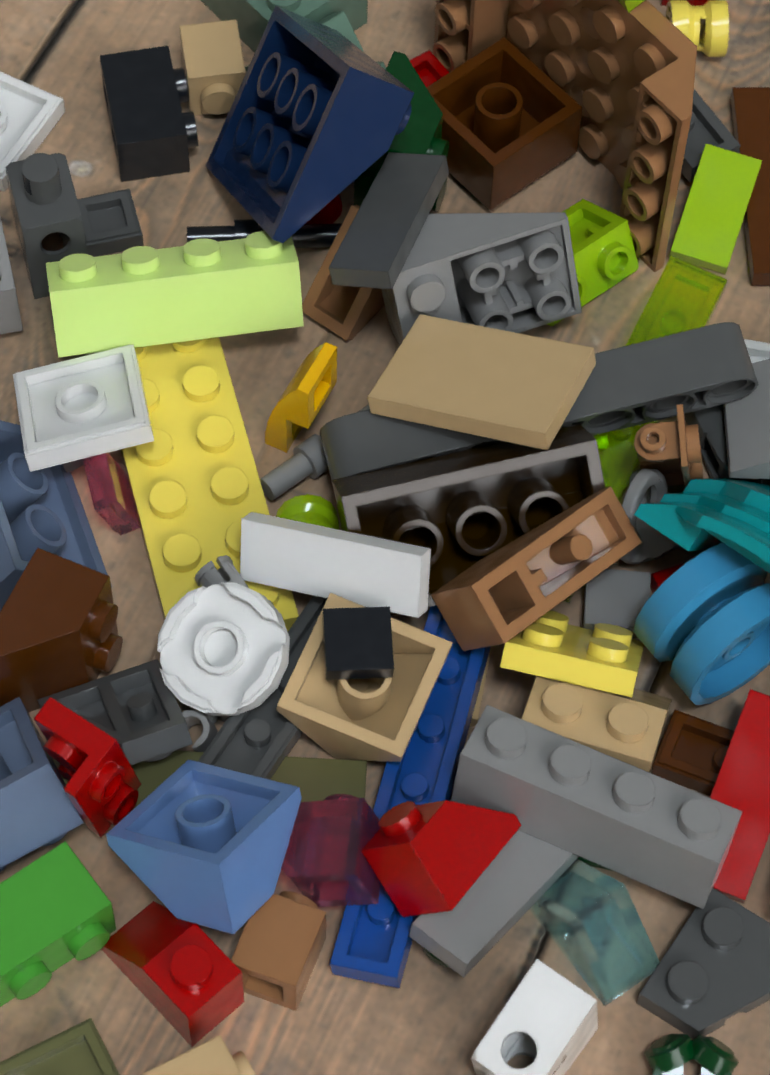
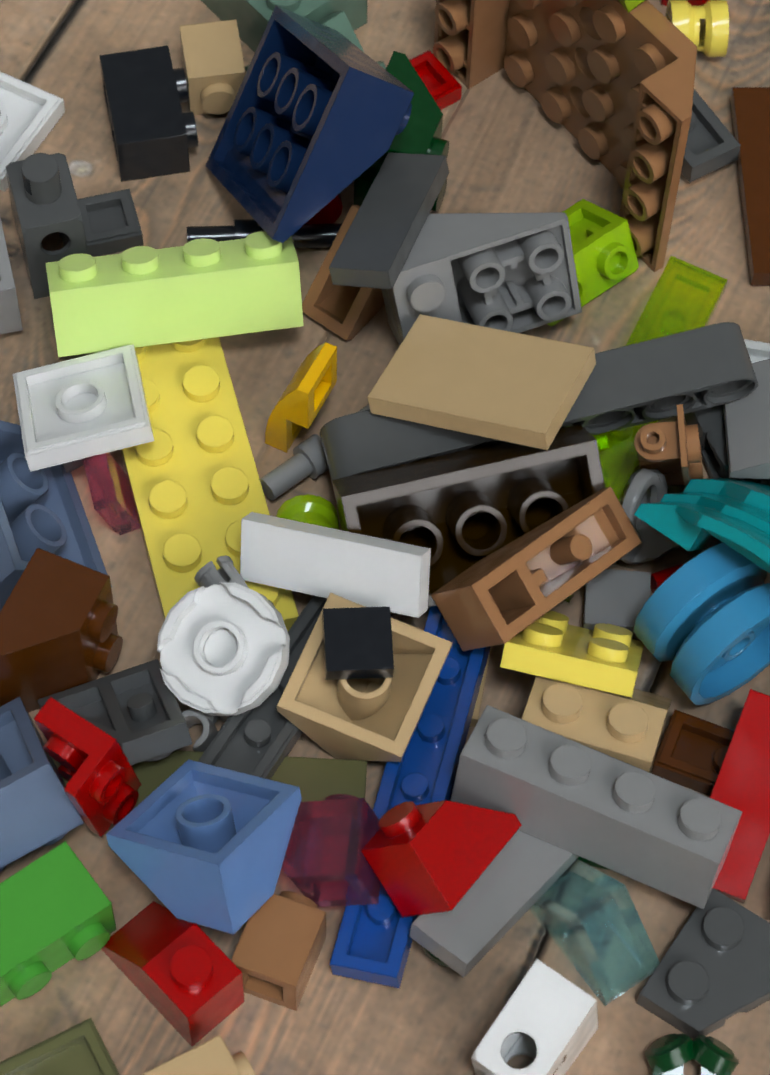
reddish brown brick [426,37,583,210] -> none
lime tile [669,143,762,274] -> none

